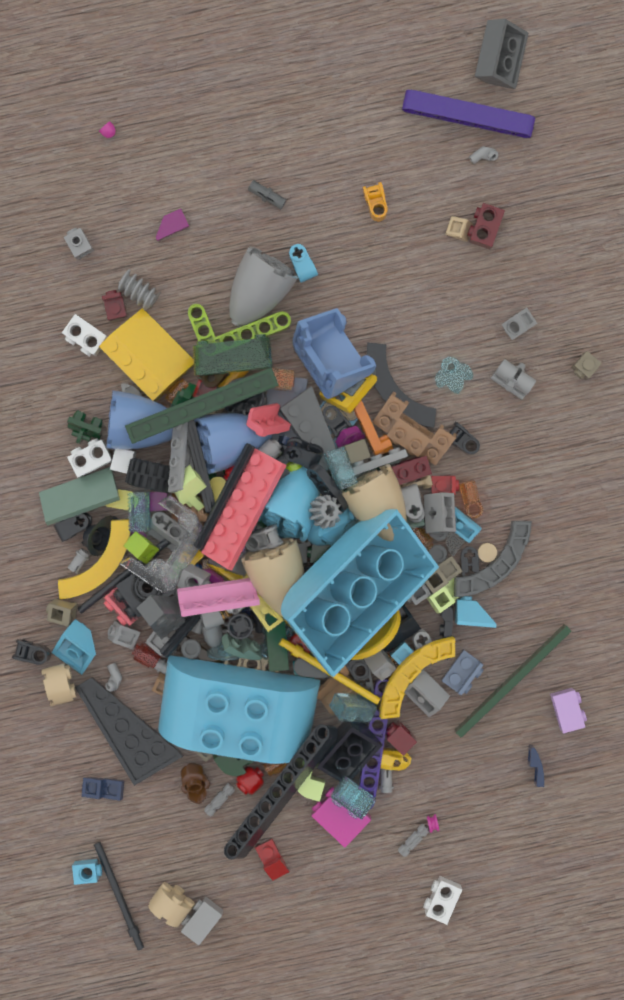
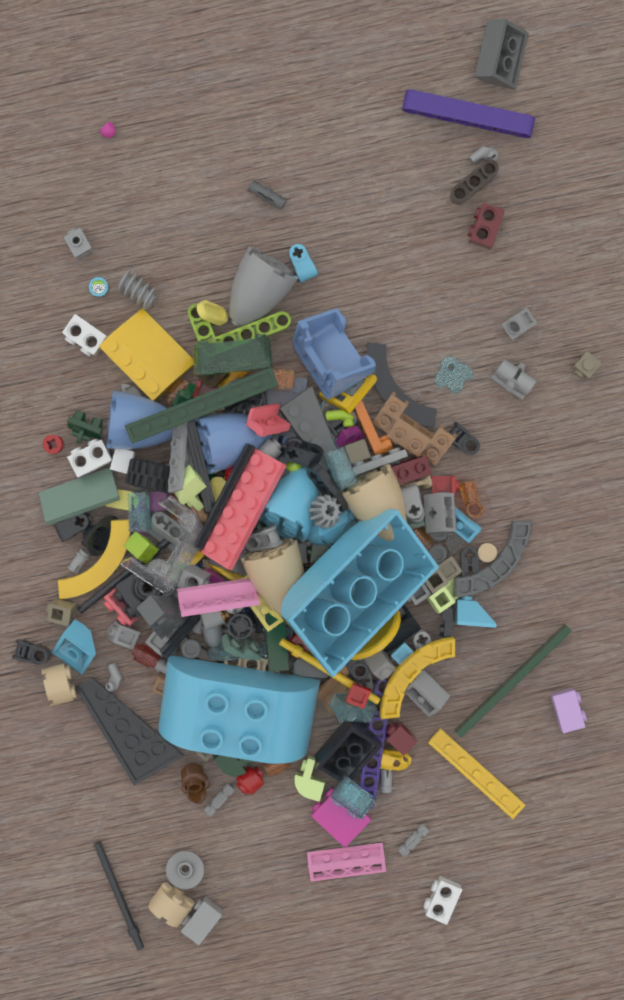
medium azure brick [72,859,102,885] -> none
dark blue slope [81,777,124,801] -> none
dark red bracket [102,290,127,321] -> none
magenta tile [156,208,189,241] -> none
black beam [224,724,338,860] -> none
red slope [255,838,290,881] -> none
light orange piece [362,182,388,222] -> none
dark pink bush [426,814,440,833] -> none
sand blue bracket [441,649,484,696] -> none
tan slope [446,216,473,242] -> none
dark blue slope [528,745,544,787] -> none
none -> red wheel [43,435,64,454]
none -> tile [89,277,109,297]
none -> light grey dish [166,851,204,889]
none -> light yellow tile [197,300,228,326]
none -> bright pink fence [307,843,386,882]
none -> lime arm [326,410,354,427]
none -> red tile [345,682,371,709]
none -> yellow tile [428,728,526,819]
none -> dark brown beam [450,160,499,205]

